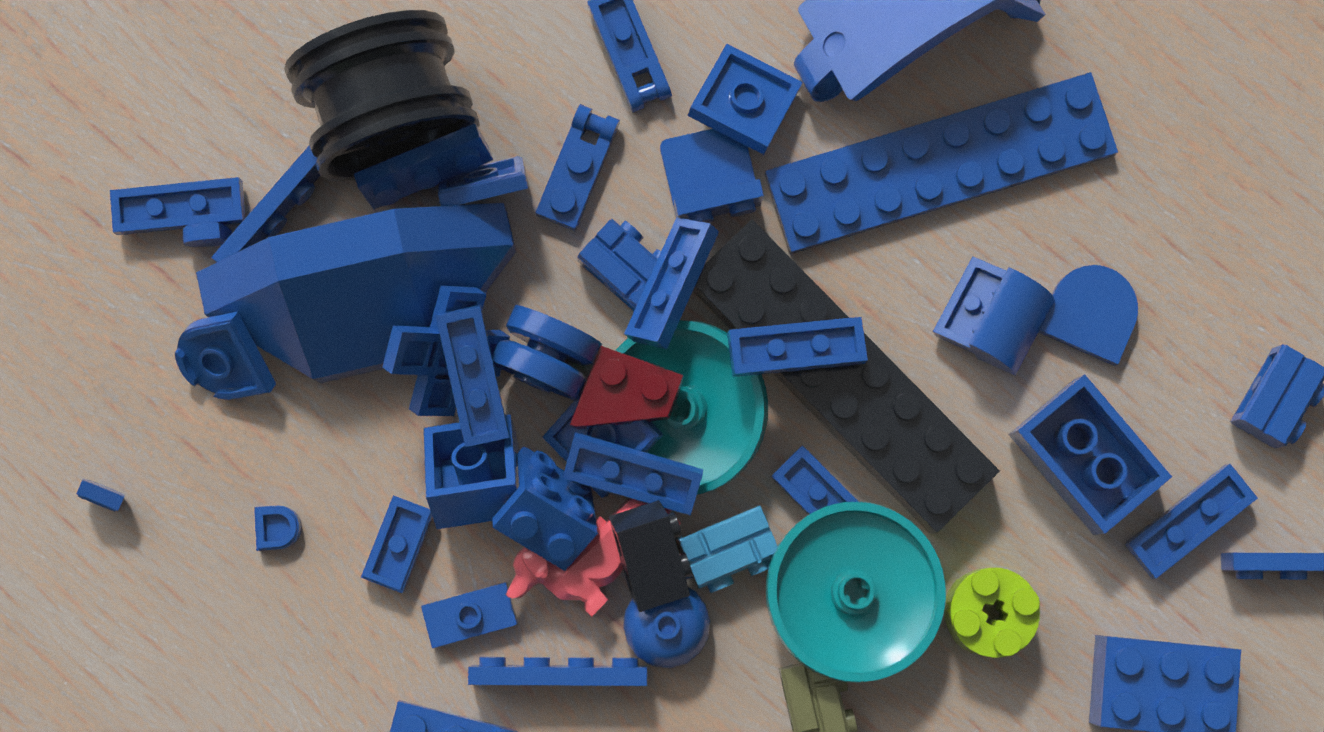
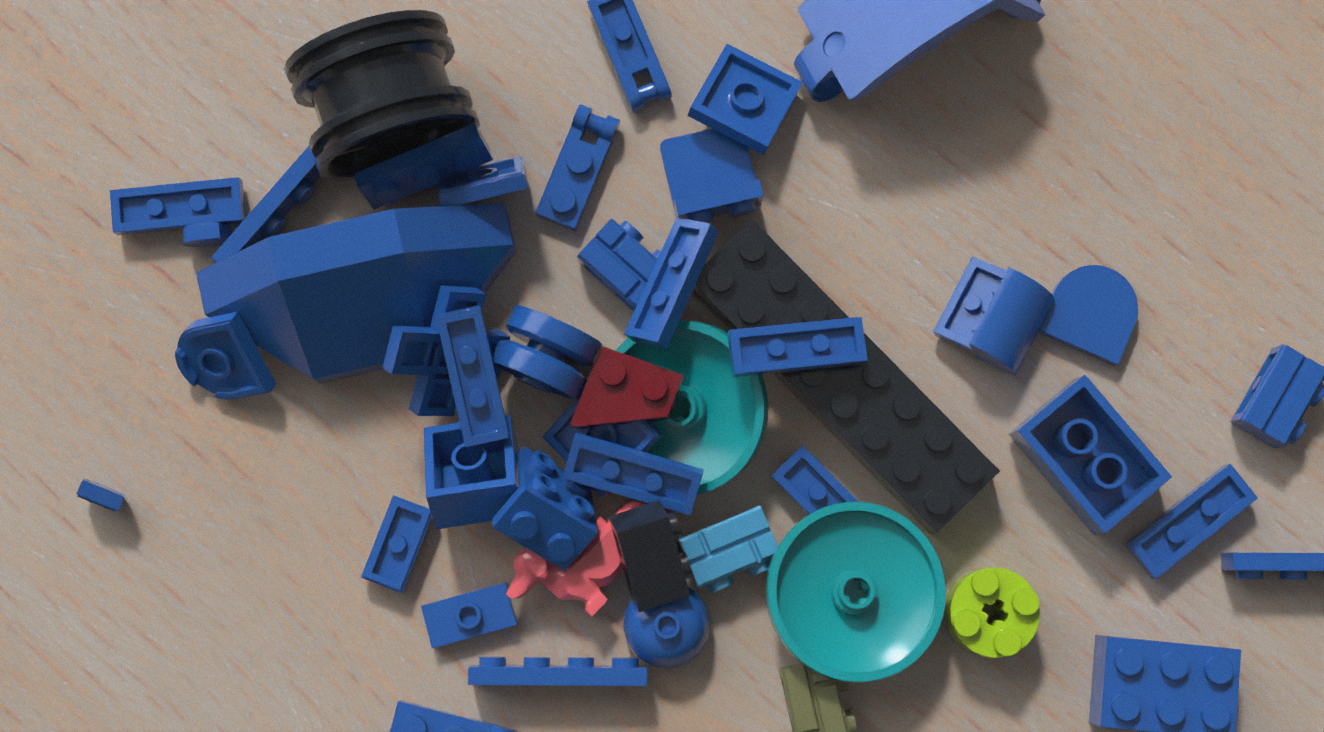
blue tile [254,505,302,551] -> none
blue plate [765,72,1118,254] -> none

